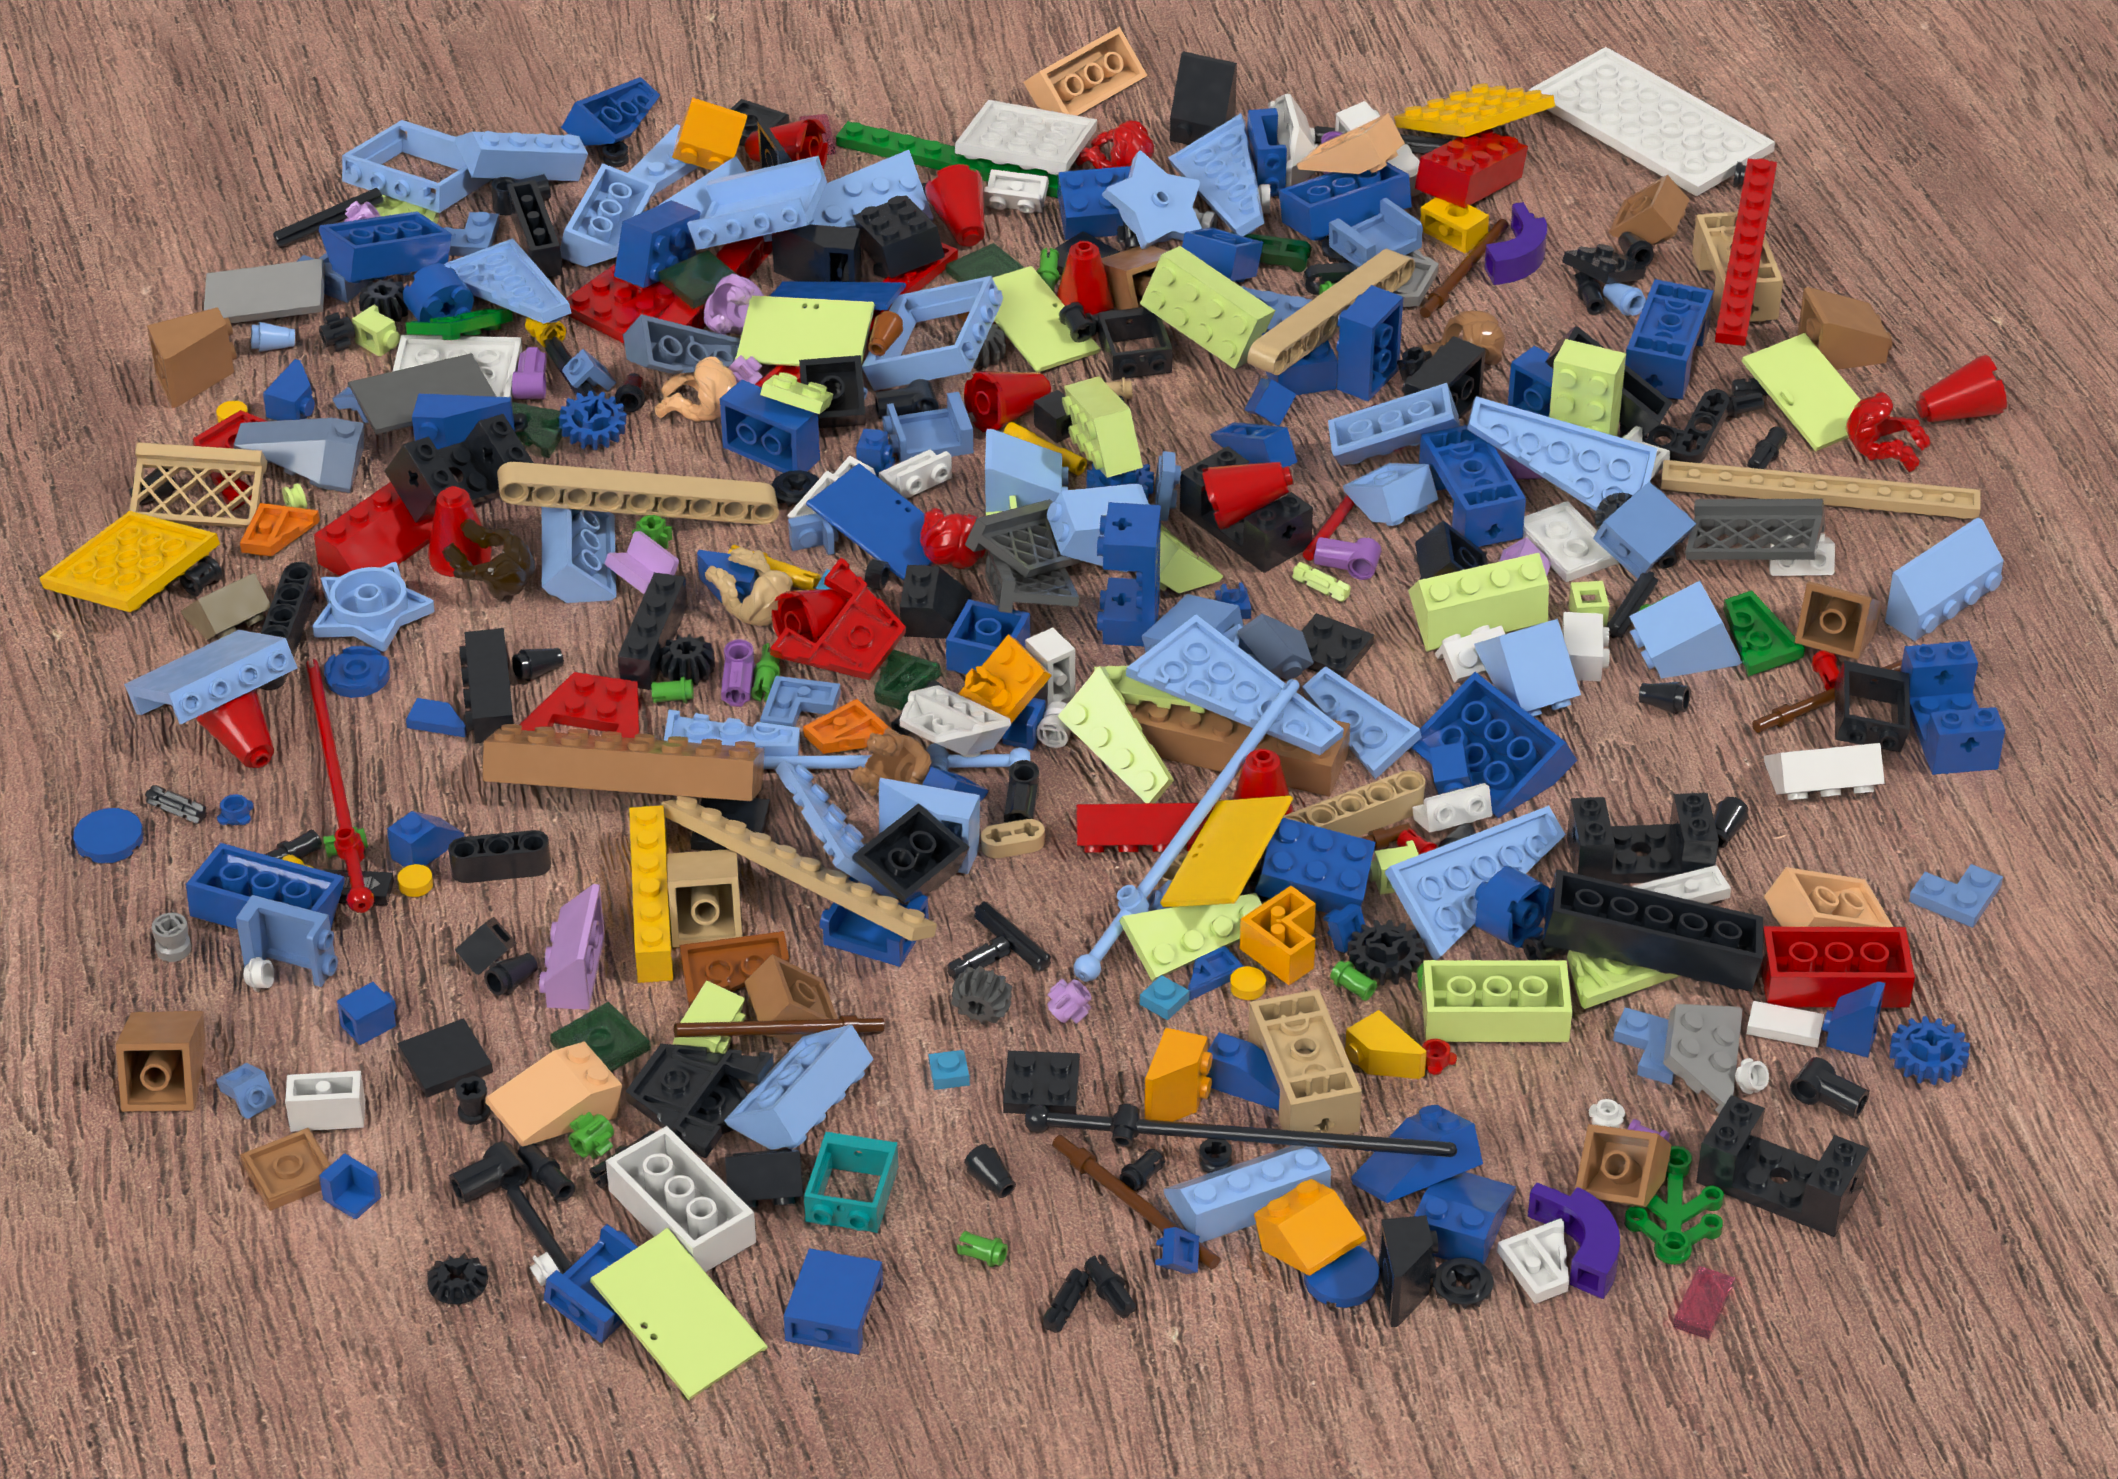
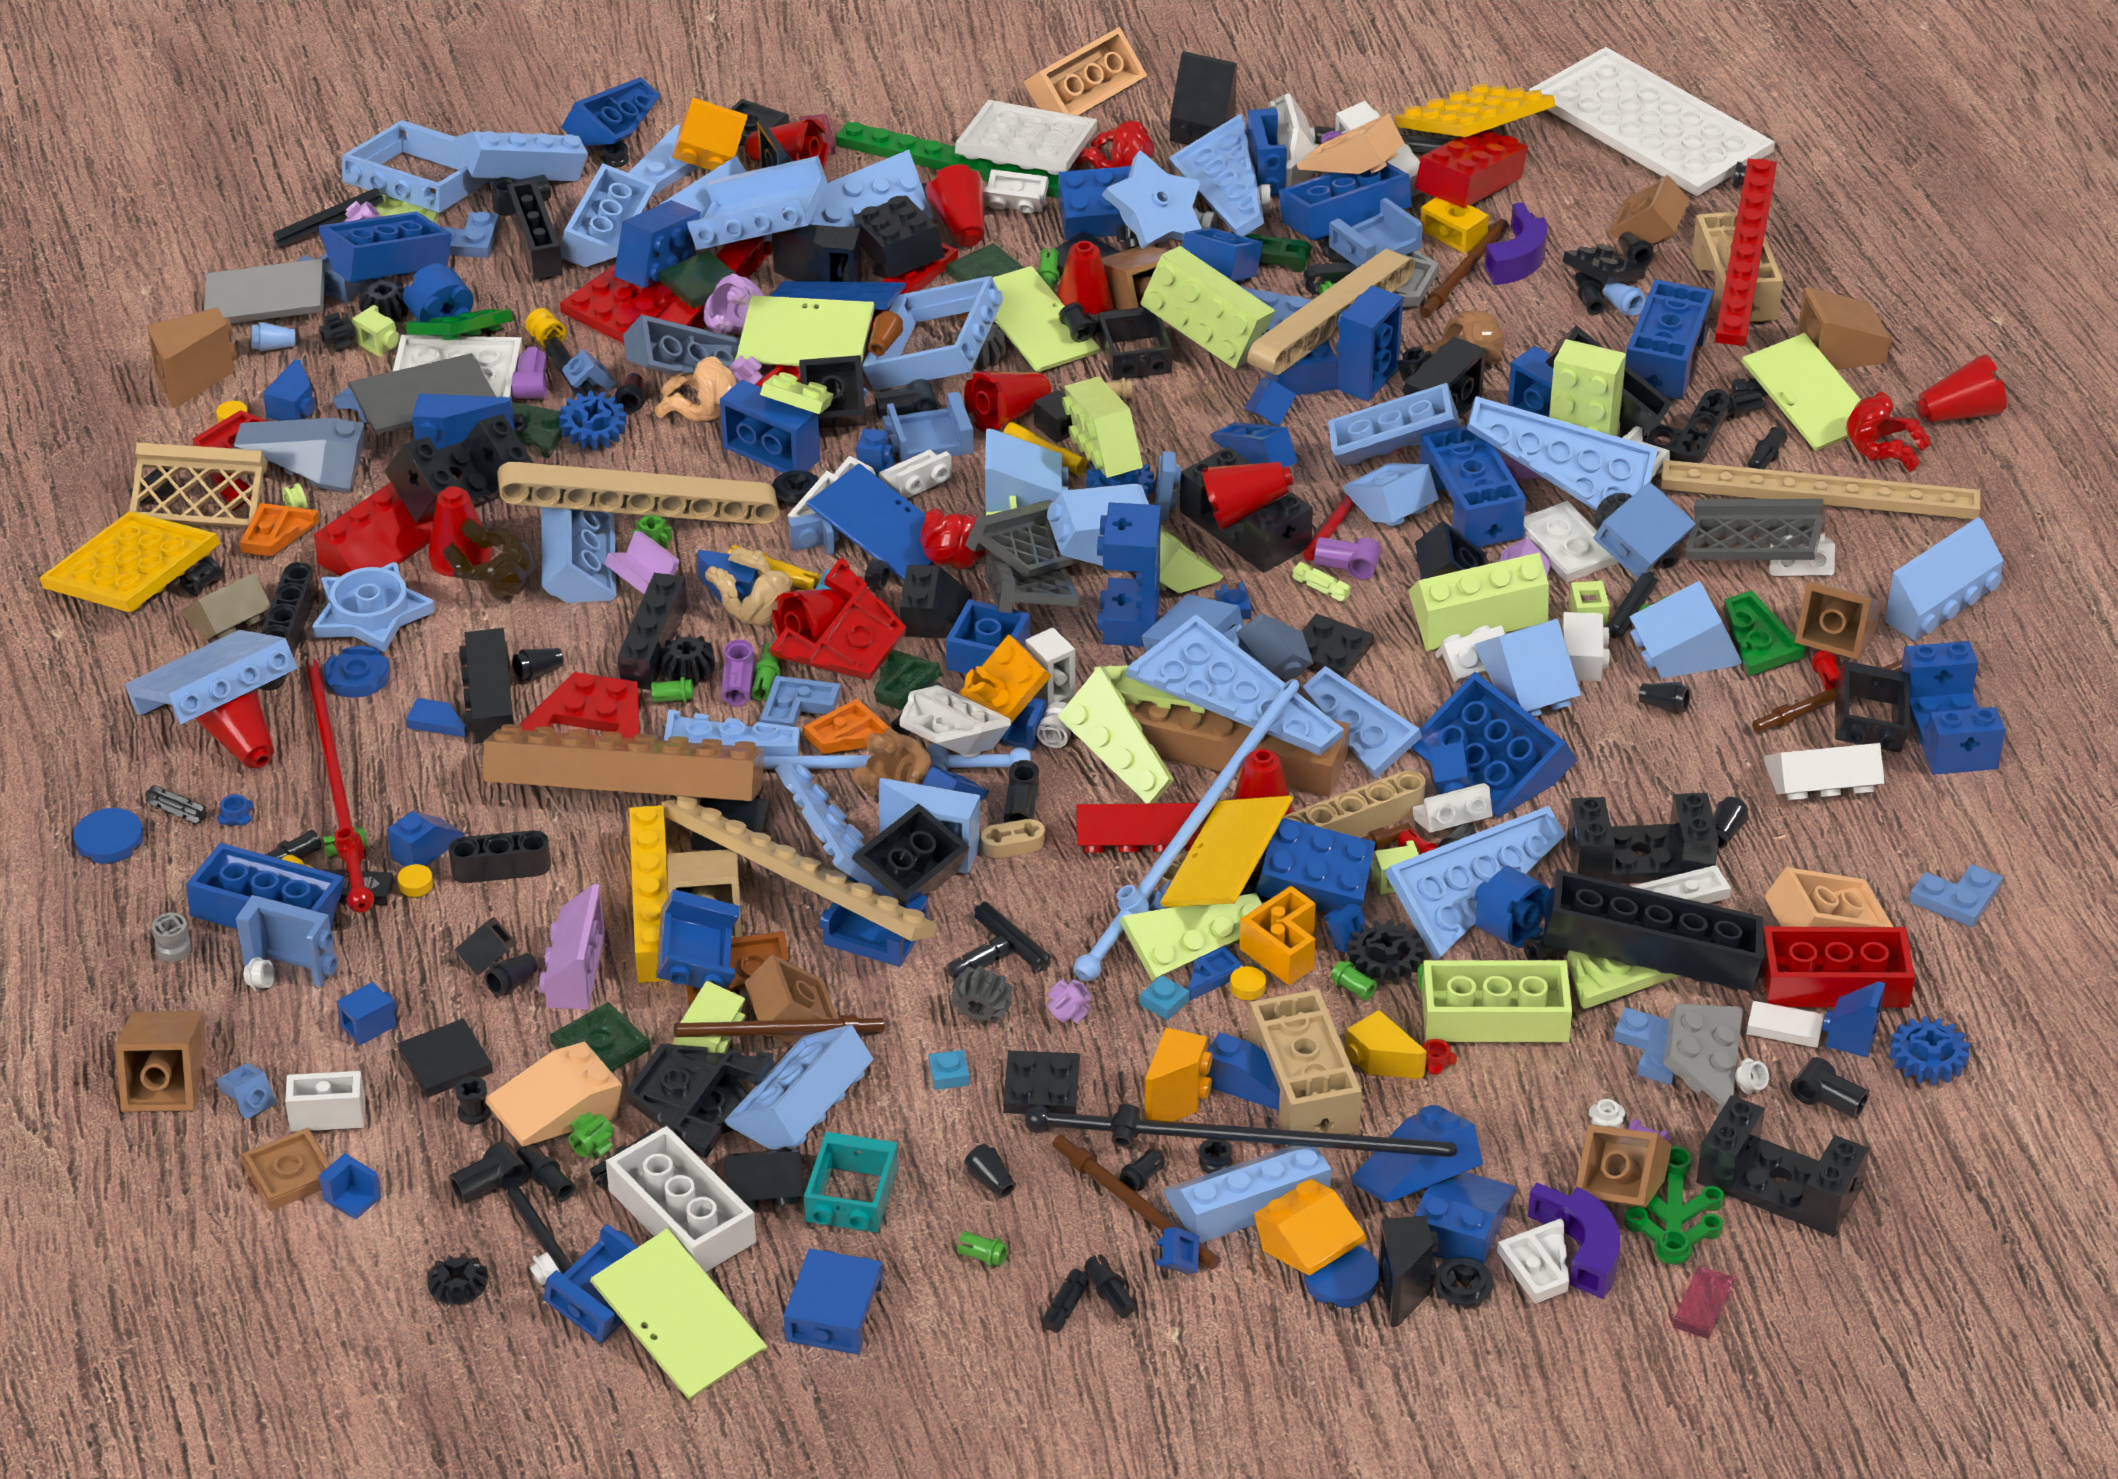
light blue wing [444,238,572,324] -> none
none -> blue panel [656,889,740,990]

